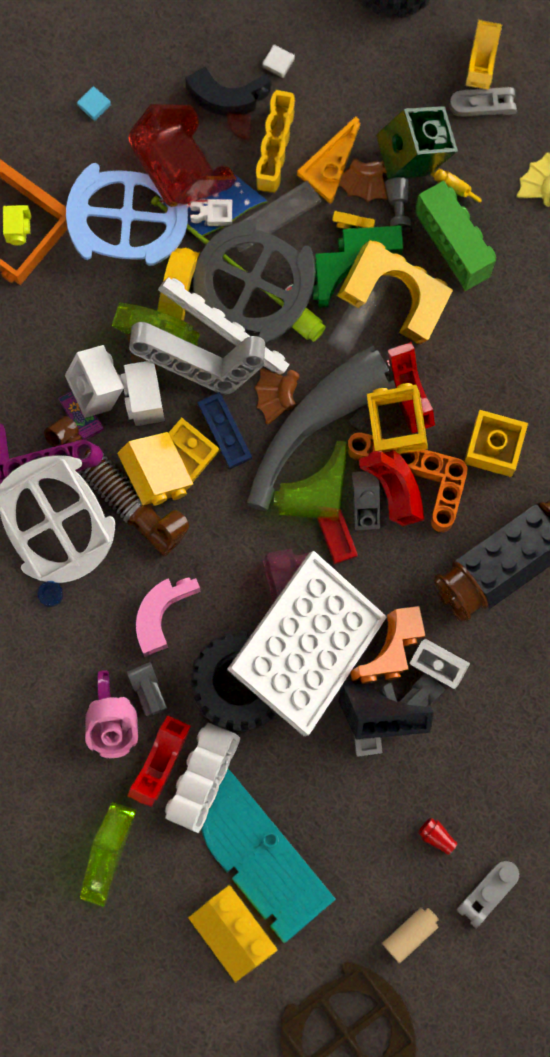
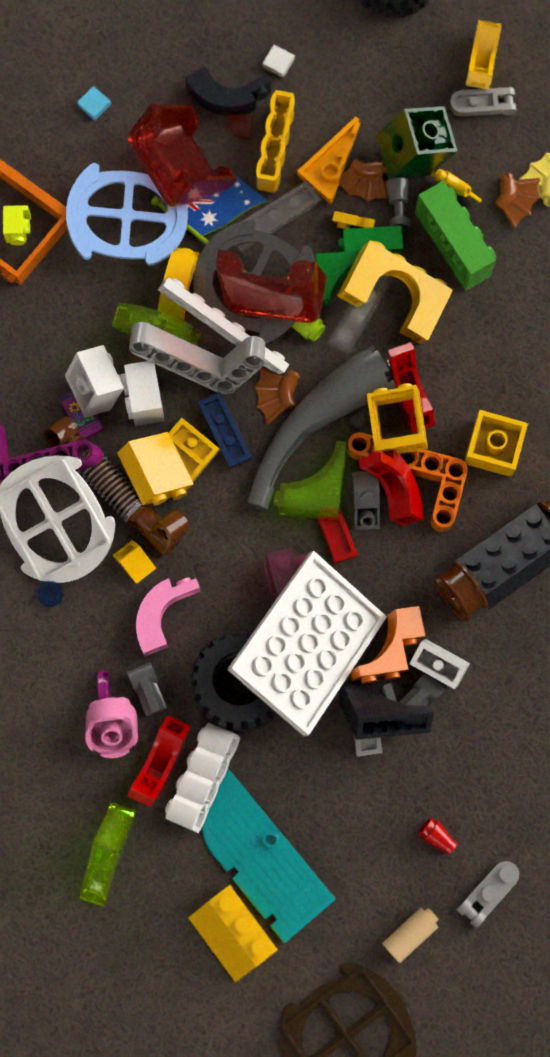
white plate [191,200,232,226] -> none
none -> yellow brick [113,540,156,584]
none -> clear red windscreen [216,250,327,323]
none -> dark orange arm [494,172,541,228]

